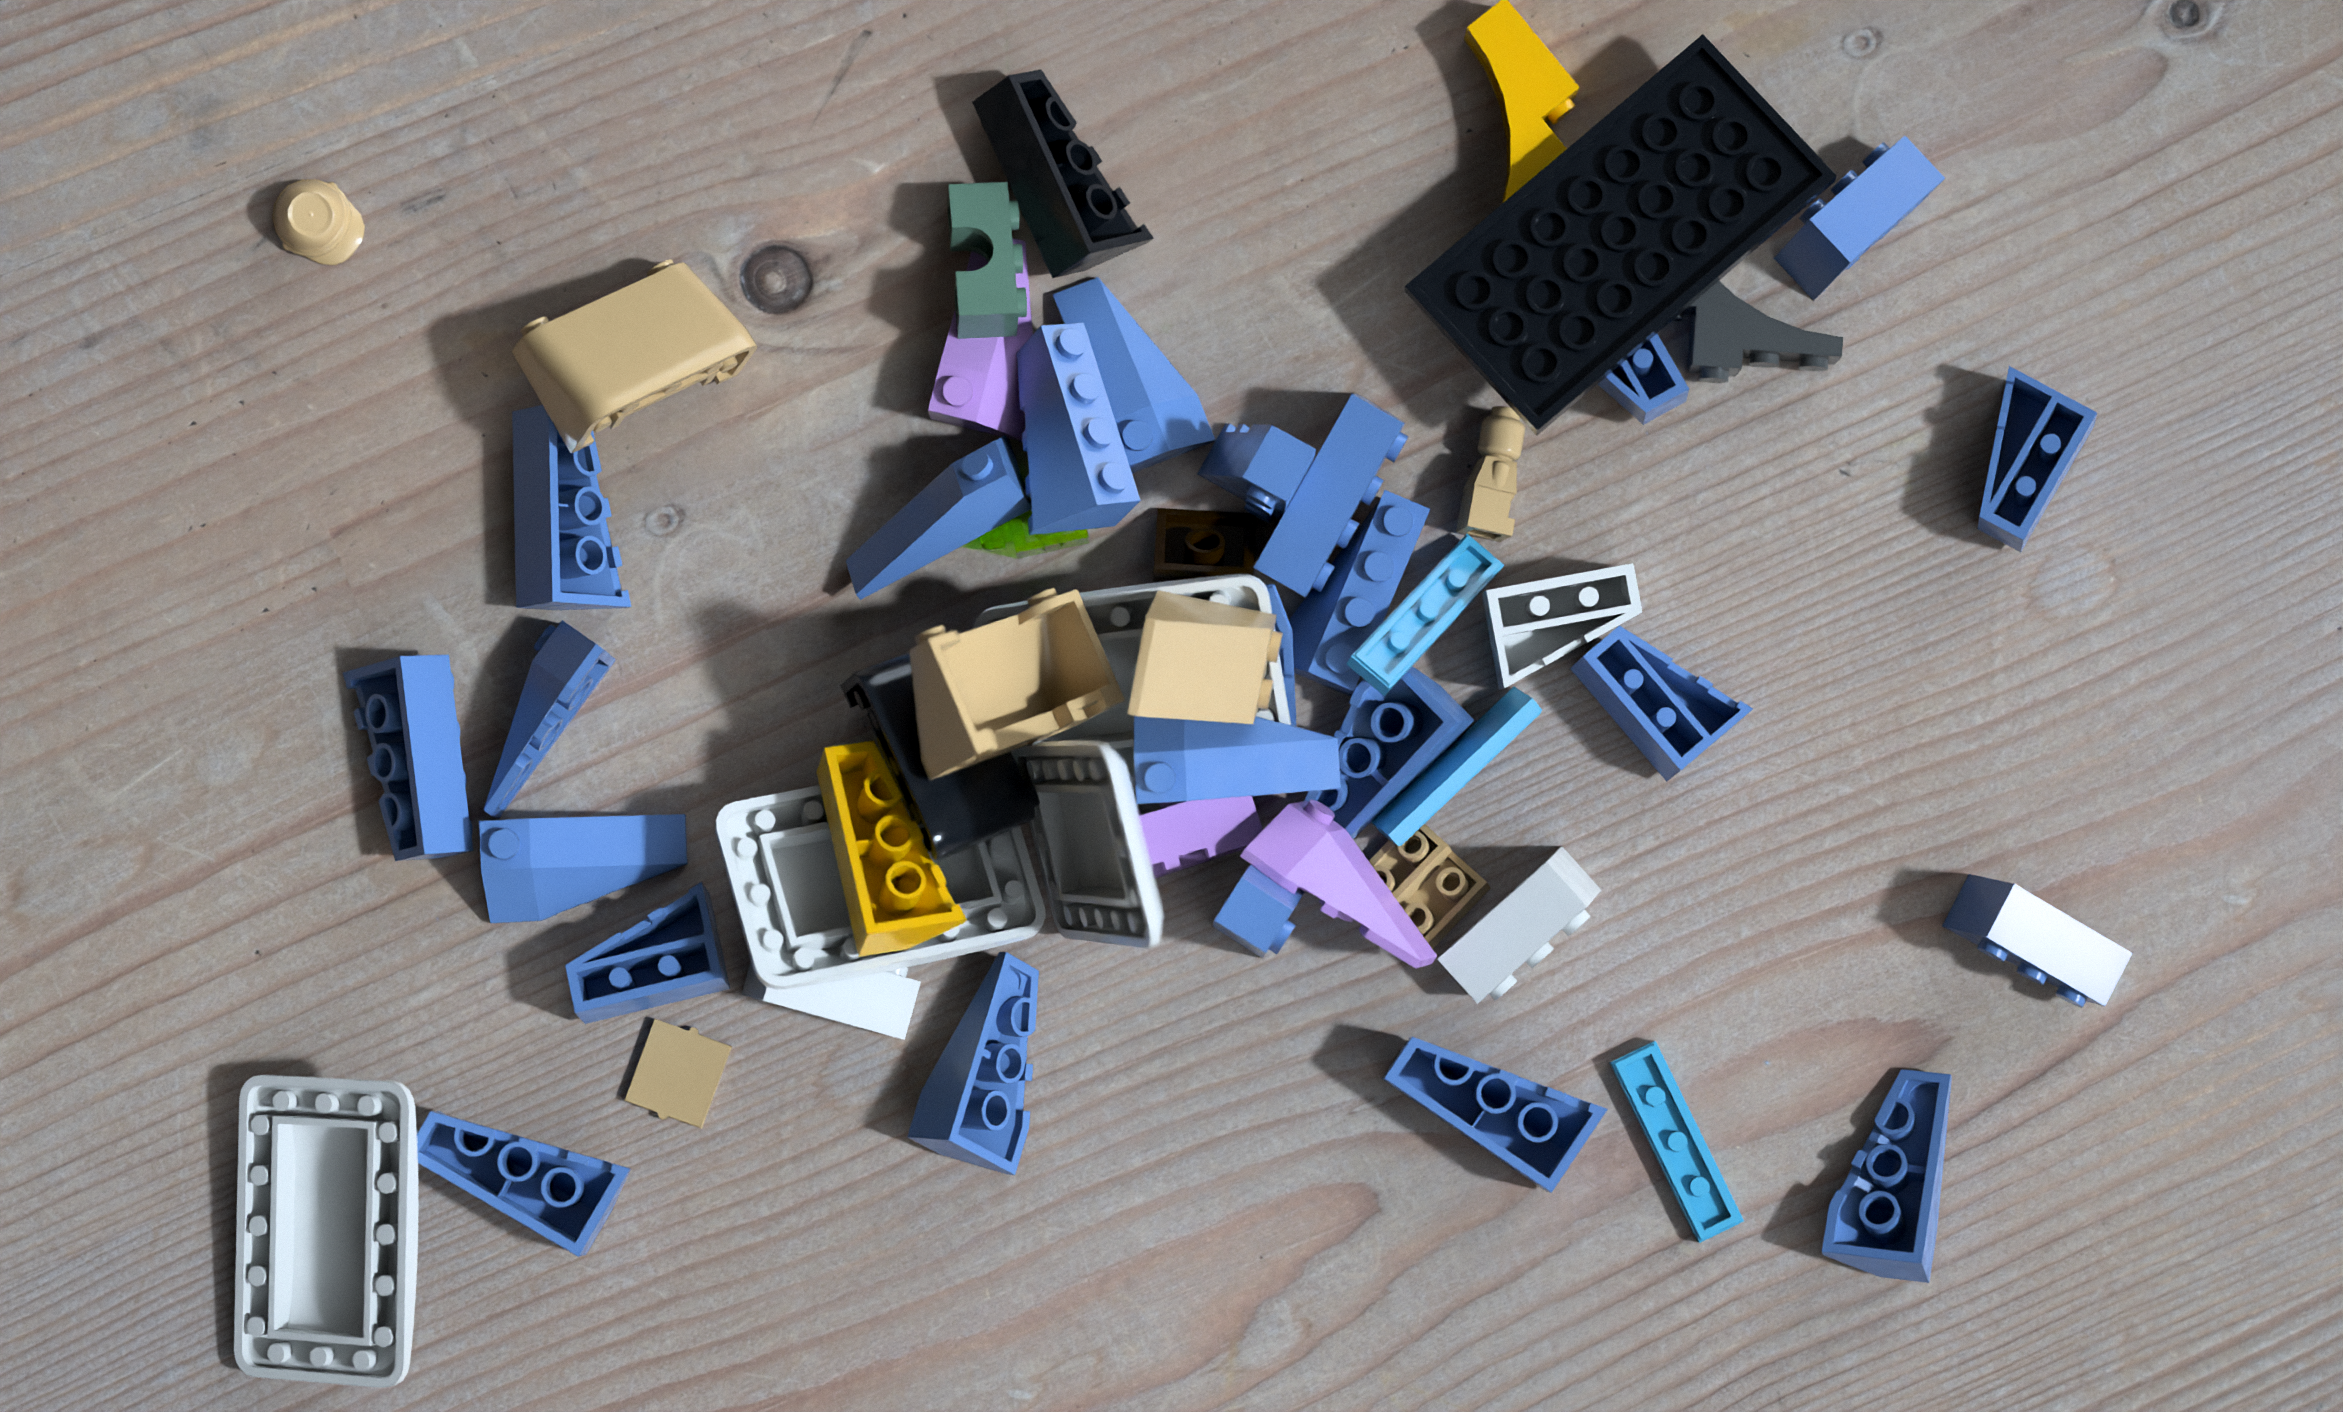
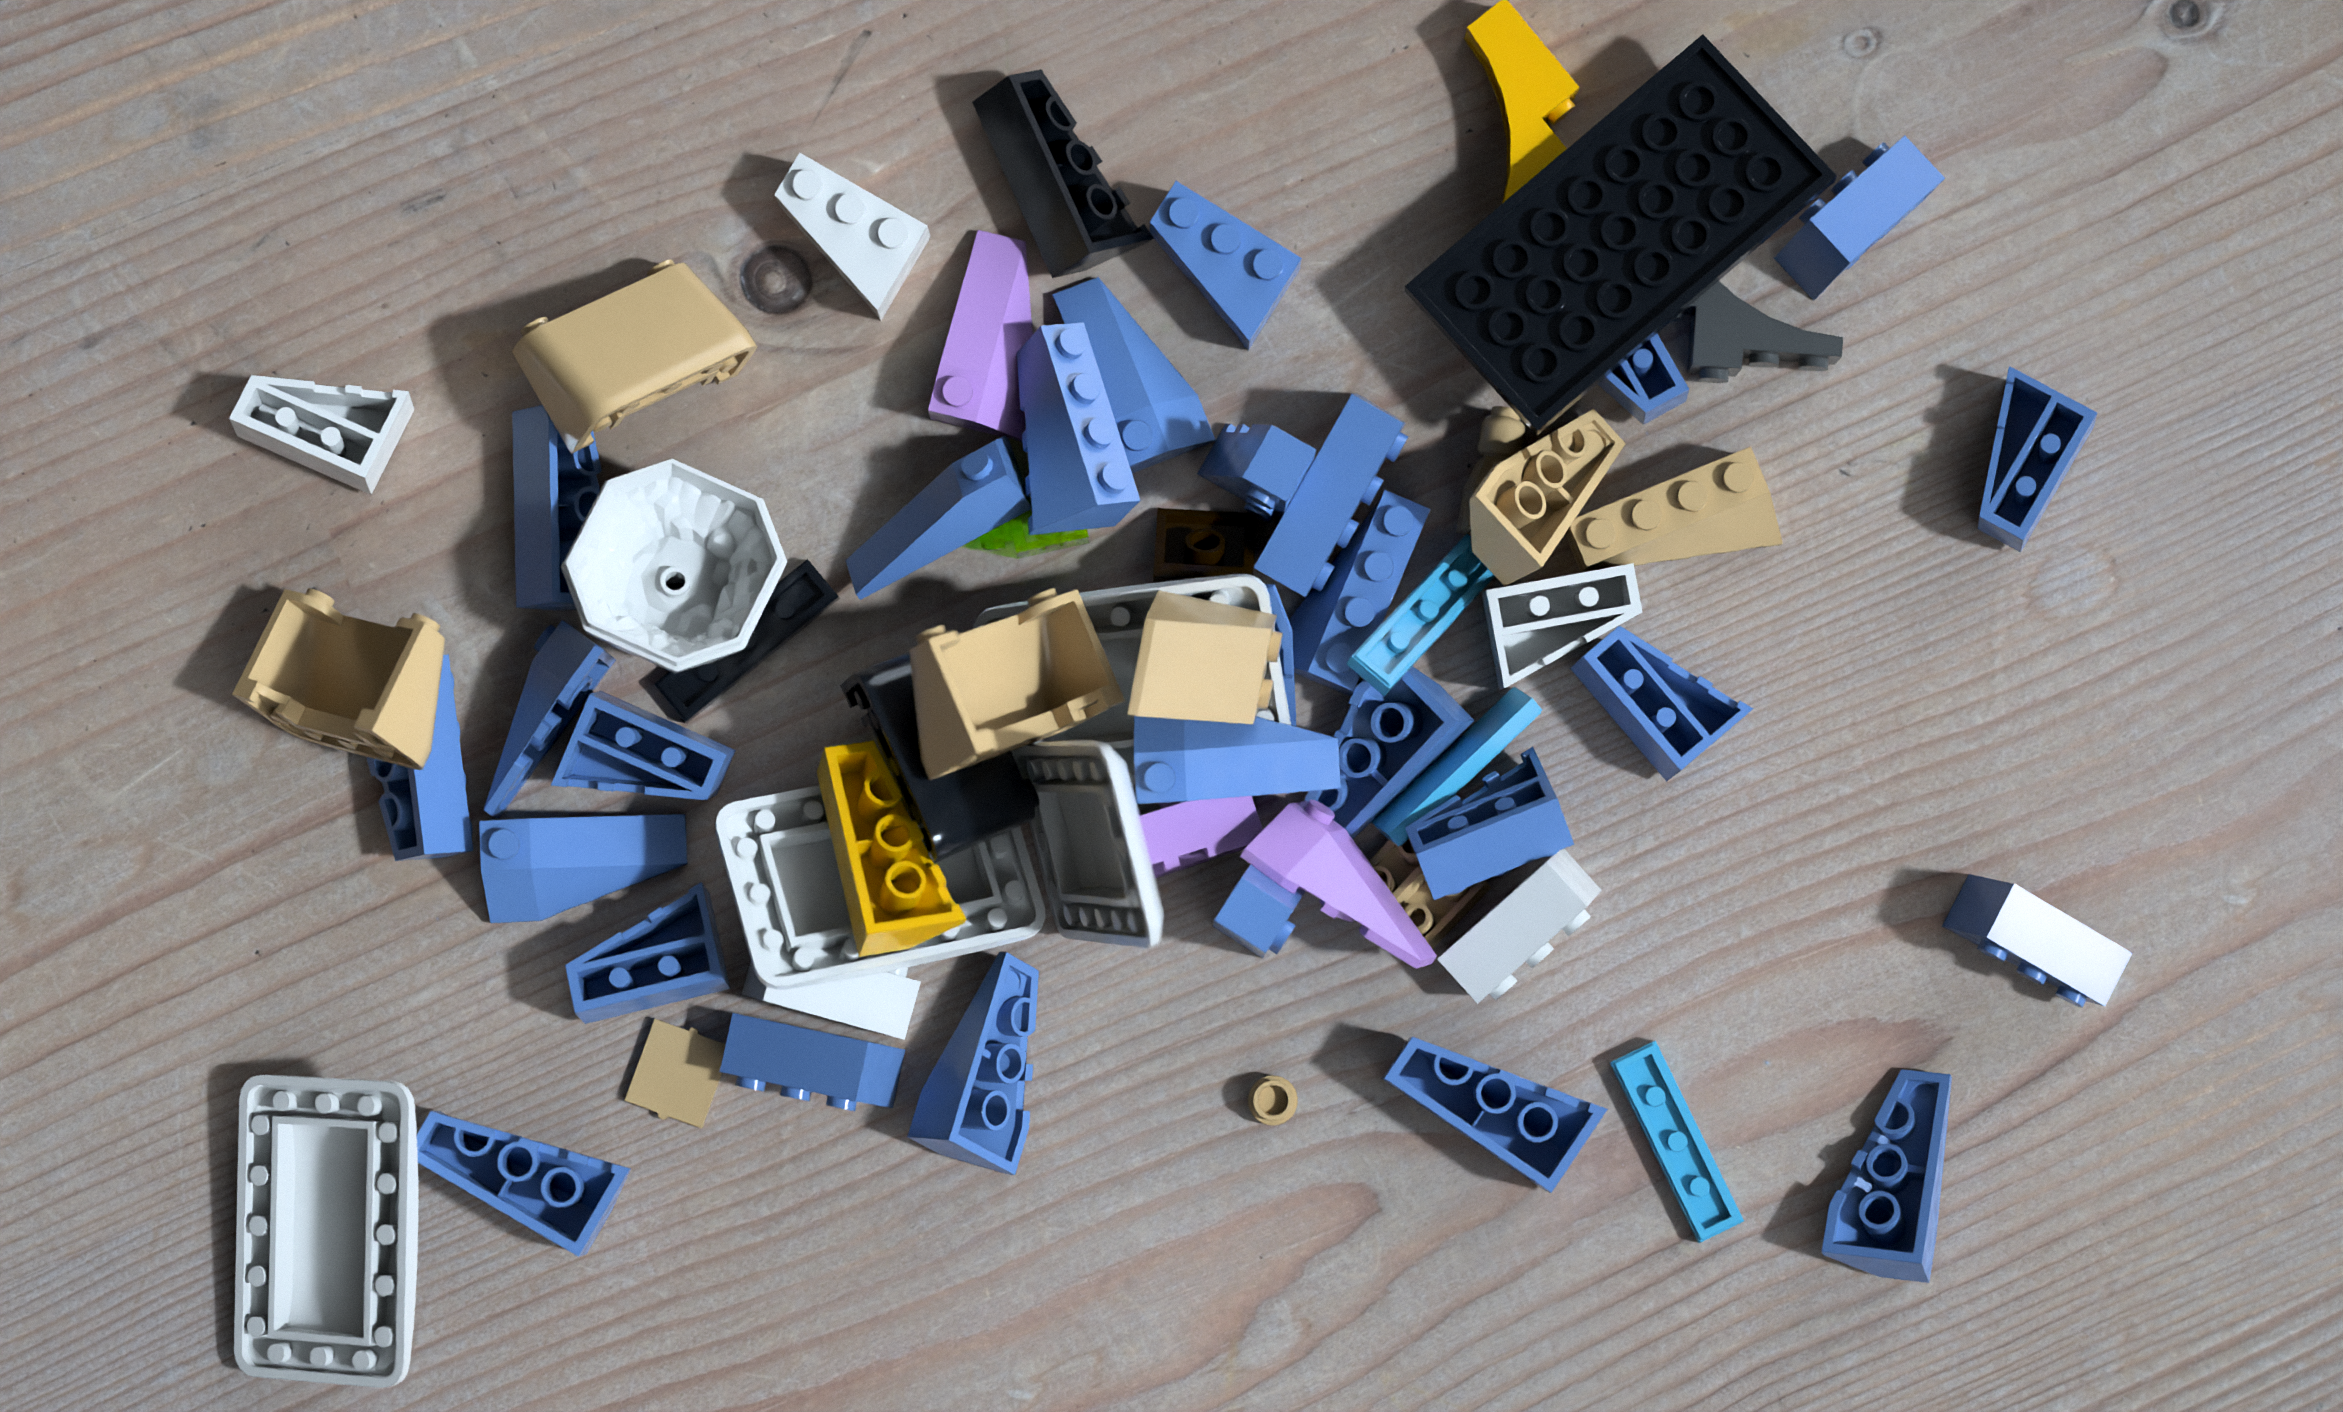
tan hat [272,179,365,265] -> none
sand green arch [947,182,1027,339] -> none
none -> white wedge [229,375,415,495]
none -> tan windscreen [232,588,445,770]
none -> medium blue wedge [551,691,736,800]
none -> white rock [561,459,787,673]
none -> black tile [655,559,840,723]
none -> medium blue wedge [720,1013,906,1111]
none -> white wedge [774,152,930,320]
none -> medium blue wedge [1150,181,1302,351]
none -> tan plate [1248,1075,1298,1125]
none -> medium blue wedge [1405,747,1574,900]
none -> tan wedge [1469,409,1626,586]
none -> tan wedge [1565,446,1783,573]

